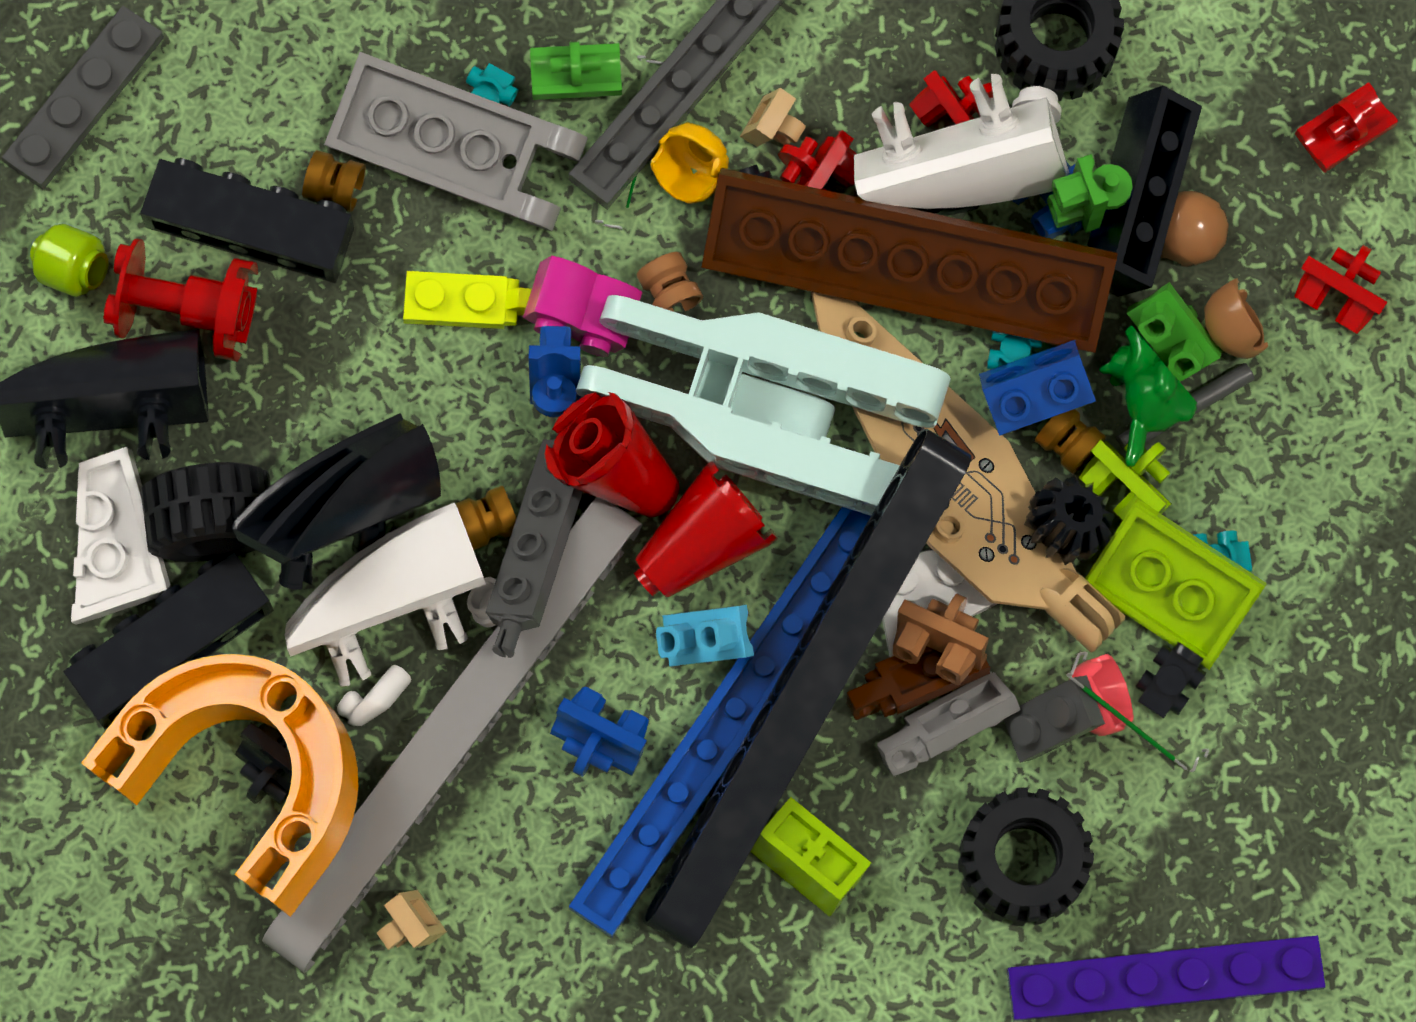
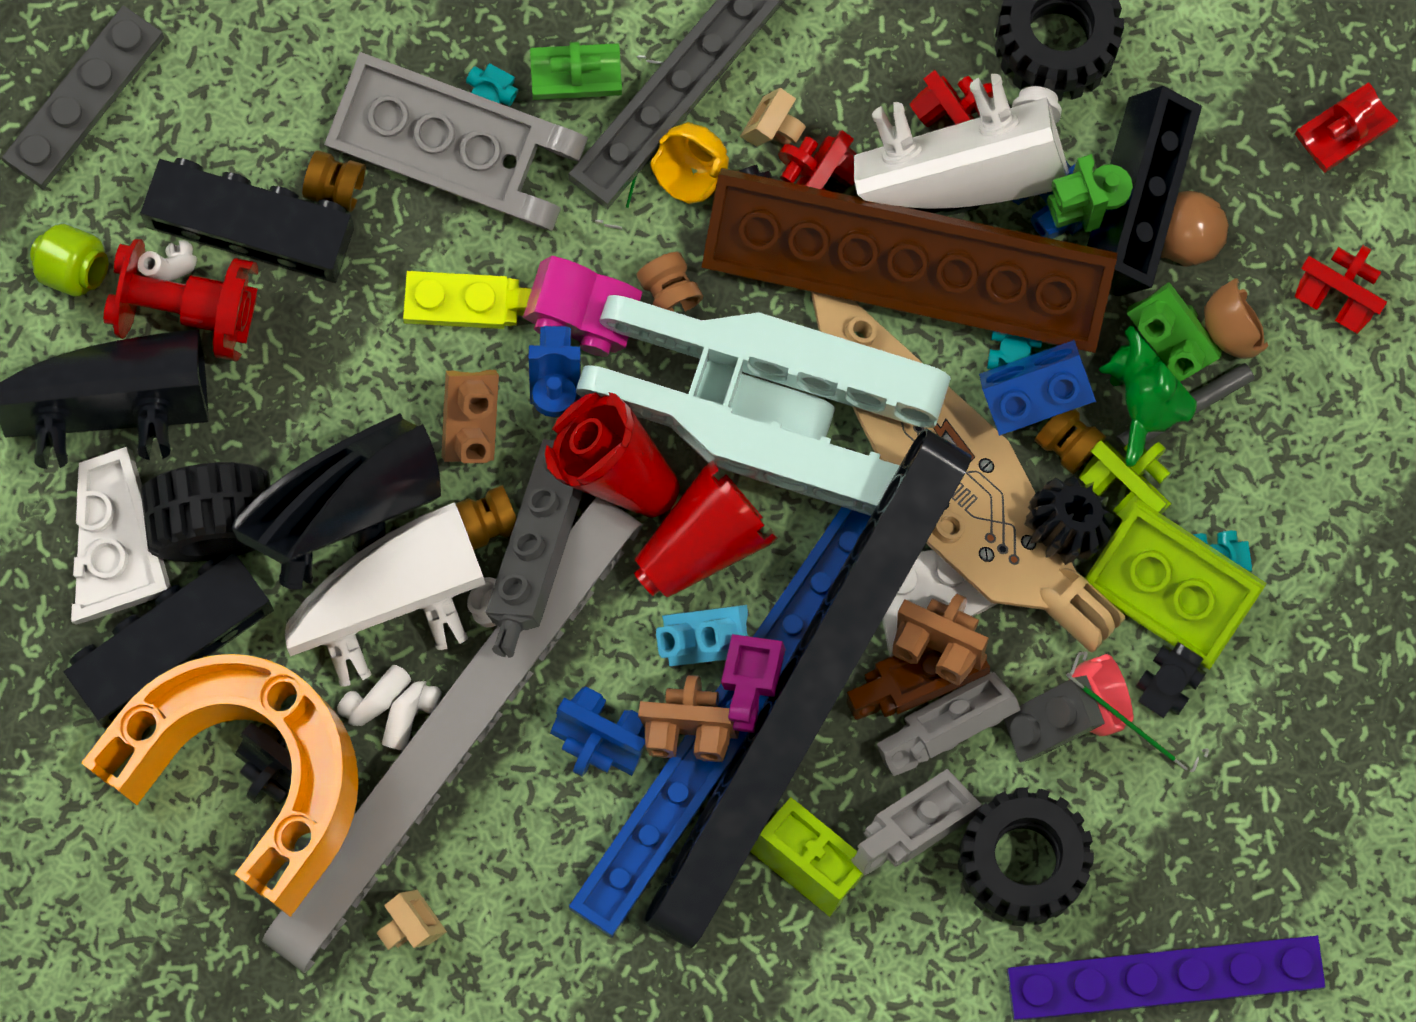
none -> white arm [138,240,197,281]
none -> white arm [382,681,442,750]
none -> medium nougat hips [441,370,499,463]
none -> medium nougat hips [638,675,739,762]
none -> magenta plate [721,634,786,733]
none -> light grey hinge [851,769,982,876]

